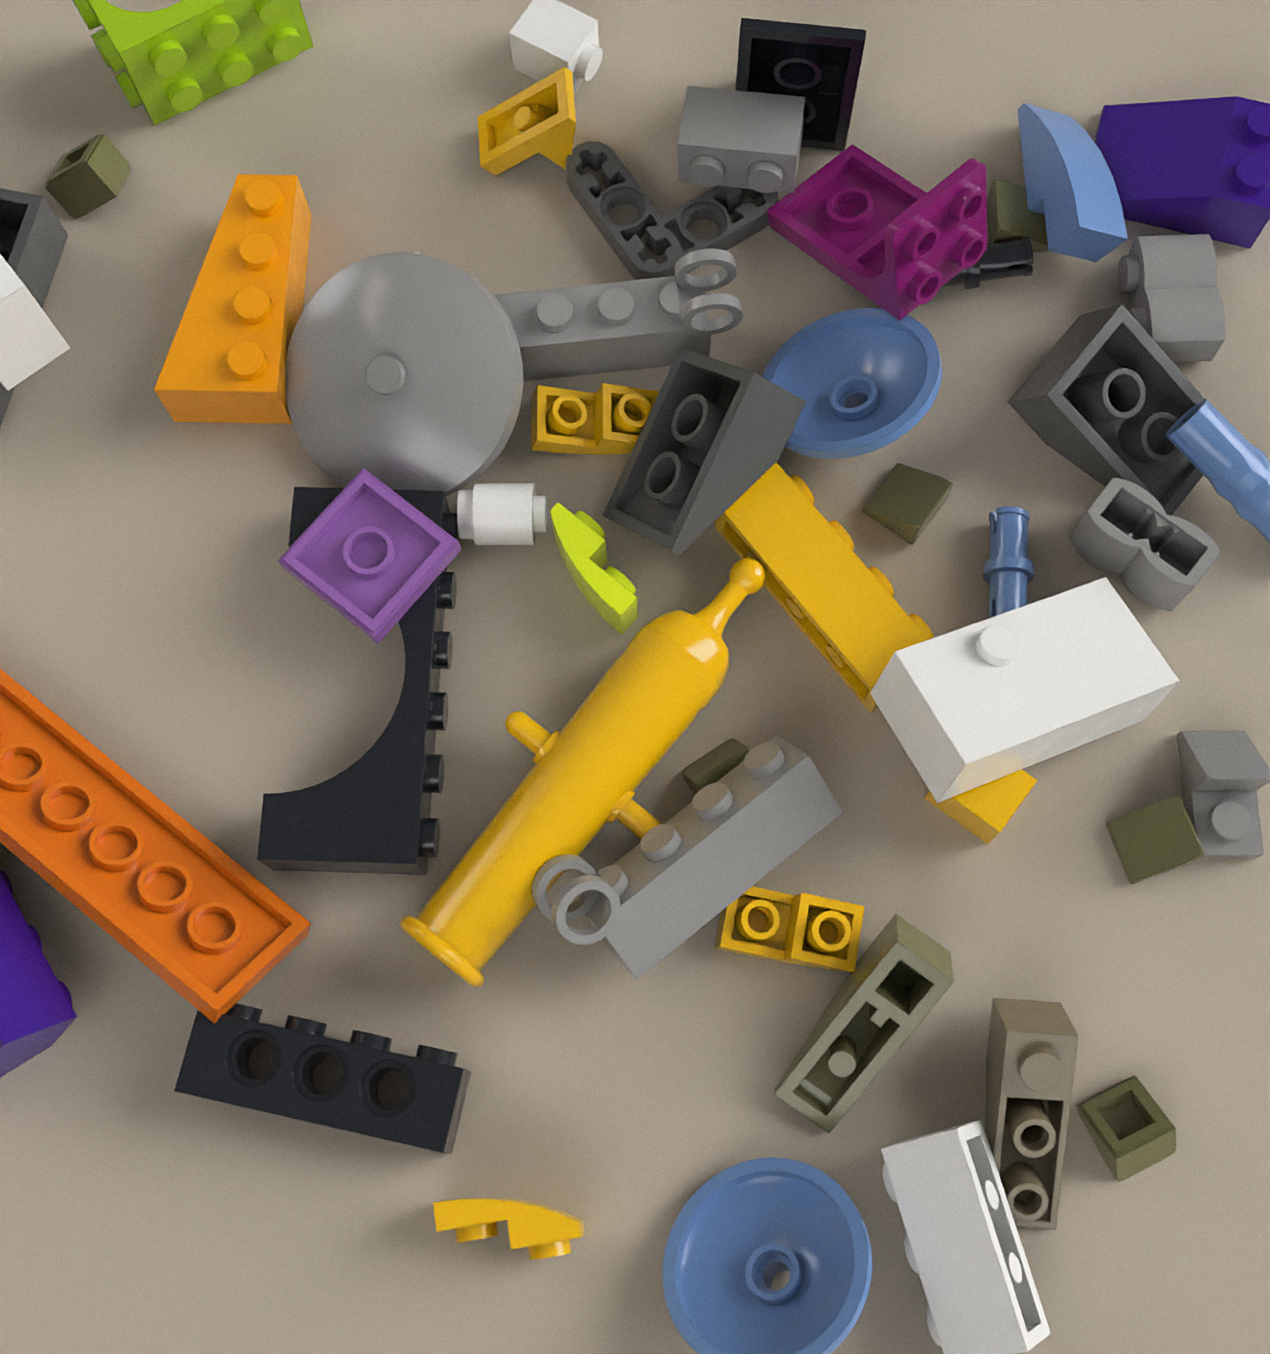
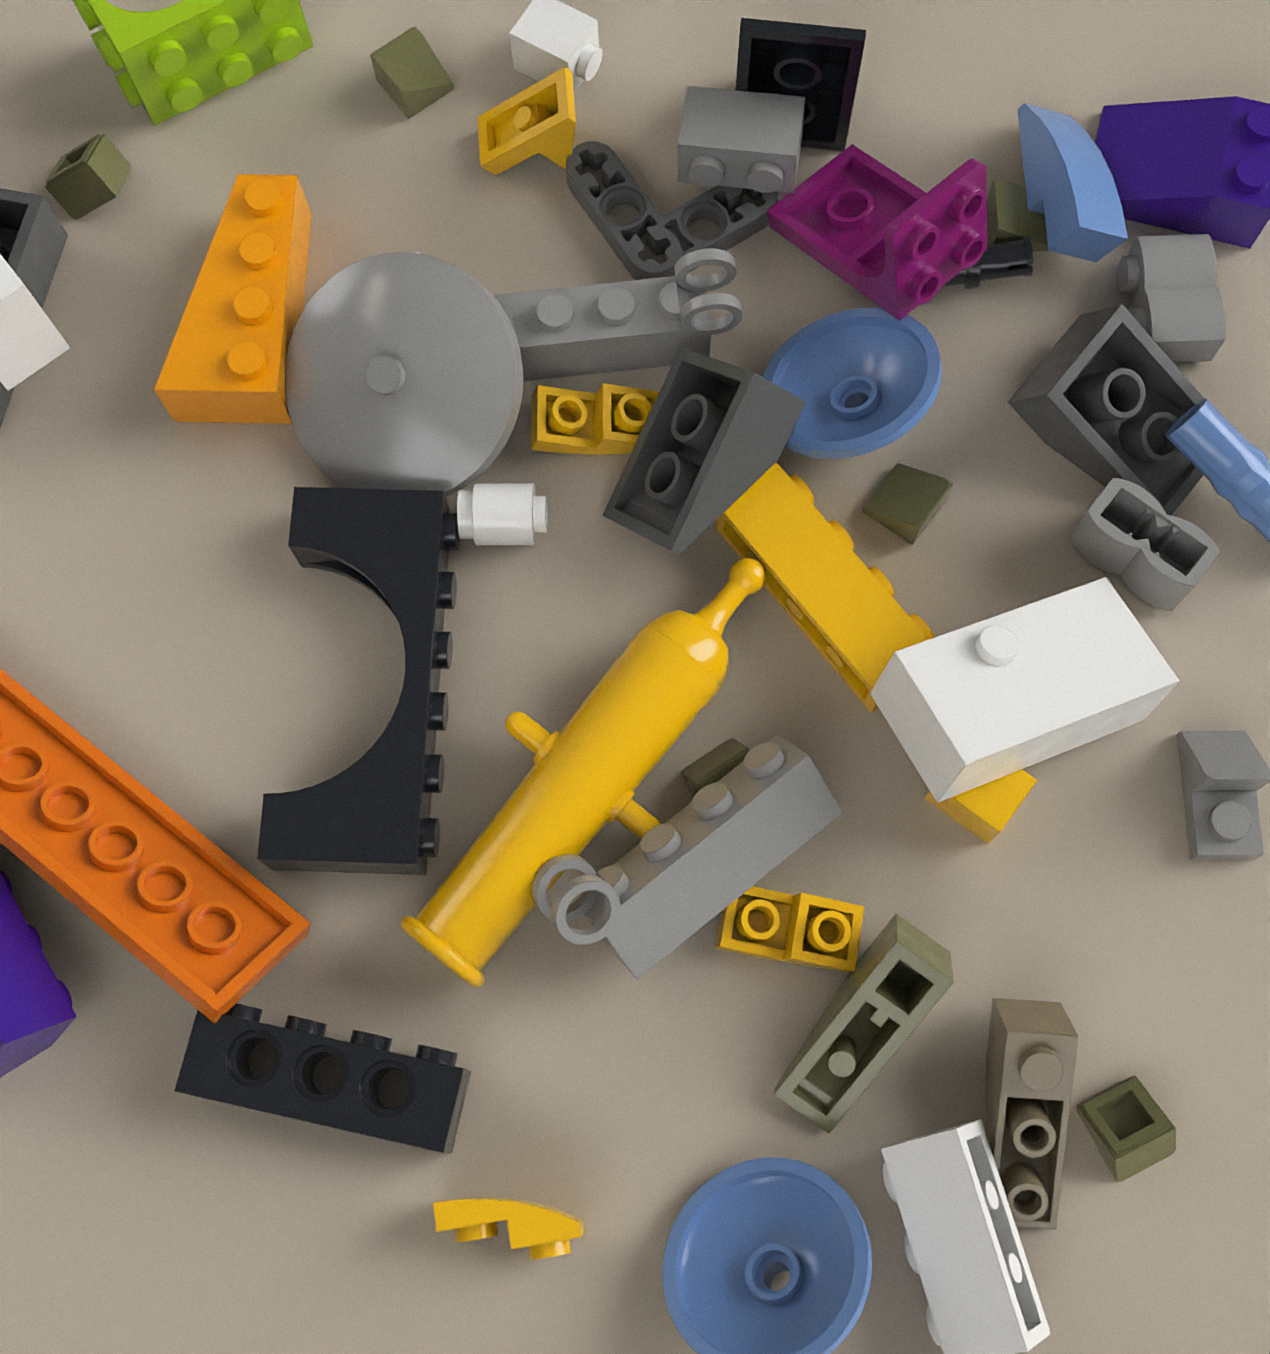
medium lavender tile [278,468,462,644] -> none
neon yellow slope [550,502,638,635] -> none
medium blue pin [983,506,1034,618] -> none
olive slope [1105,795,1205,884] -> none
none -> olive slope [370,27,454,119]

